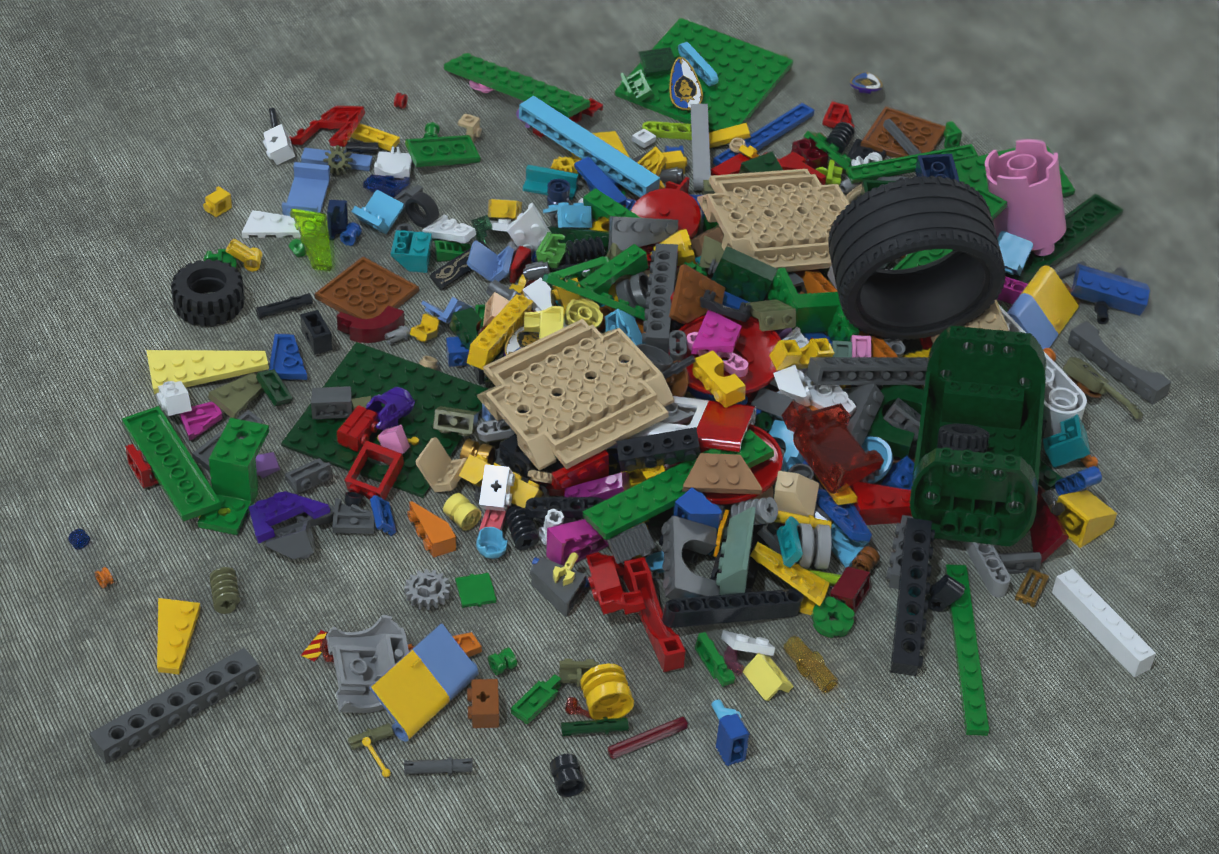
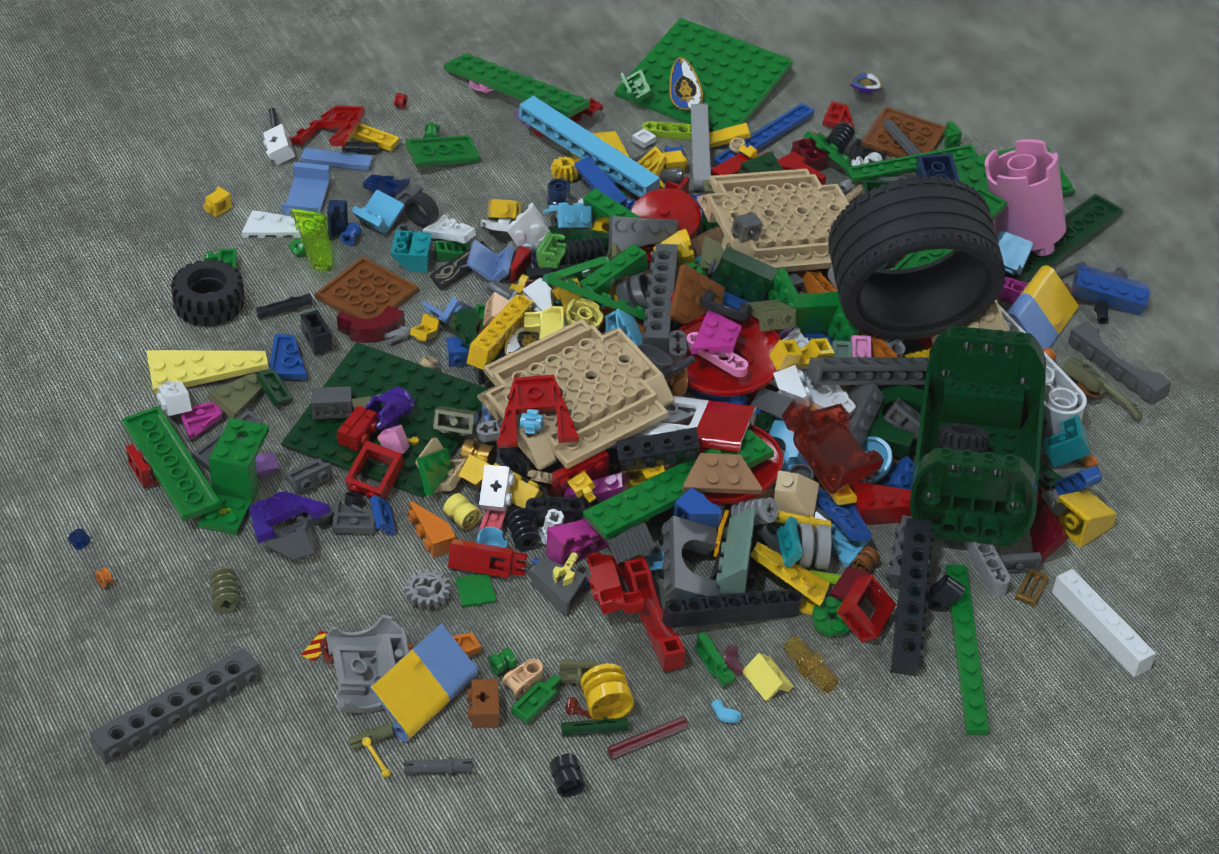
yellow wing [157,598,201,675] -> none
yellow piece [226,238,263,272] -> none
olive gear [323,145,353,175] -> none
white piece [374,146,413,179] -> none
tan bracket [458,114,482,143] -> none
clear green bracket [471,215,492,244] -> none
teal panel [523,165,578,200] -> none
dark grey brick [523,261,551,282] -> none
clear green tile [639,47,675,77] -> none
medium azure beam [678,42,718,86] -> none
yellow arch [692,351,745,408] -> none
blue brick [716,713,750,766] -> none
white wing [721,630,775,656] -> none
lime hips [815,160,843,186] -> none
none -> green wing [416,448,452,496]
none -> red hinge [448,539,527,578]
none -> red wing [497,374,579,448]
none -> light nougat piece [502,659,543,699]
none -> medium azure gear [520,409,543,434]
none -> yellow plate [567,471,596,503]
none -> flat silver brick [731,212,763,242]
none -> red window [837,574,897,643]

